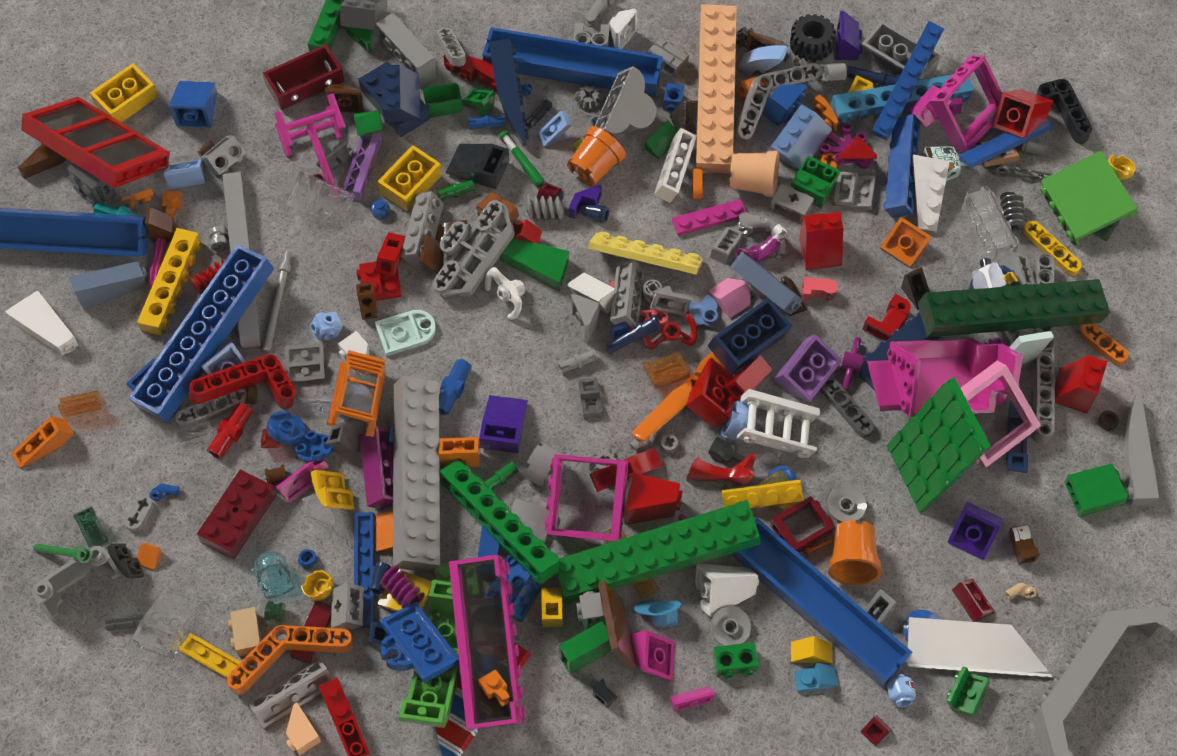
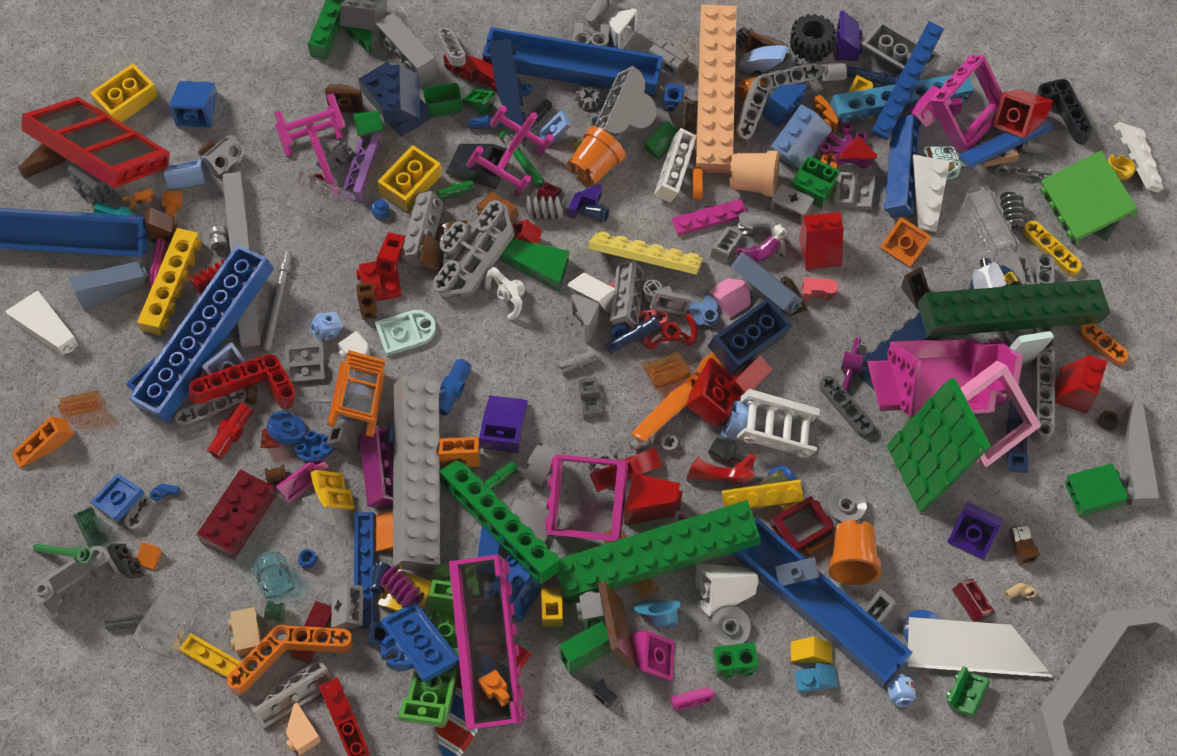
dark red piece [263,44,345,110] -> none
yellow hair [301,570,334,601] -> none
medium lavender slope [773,334,842,402] -> none
dark red slope [860,715,892,747] -> none
red piece [862,293,911,341] -> none
none -> blue plate [90,473,145,522]
none -> dark pink piece [467,105,554,196]
none -> sand blue plate [775,557,820,586]
none -> white wing [1114,122,1164,192]

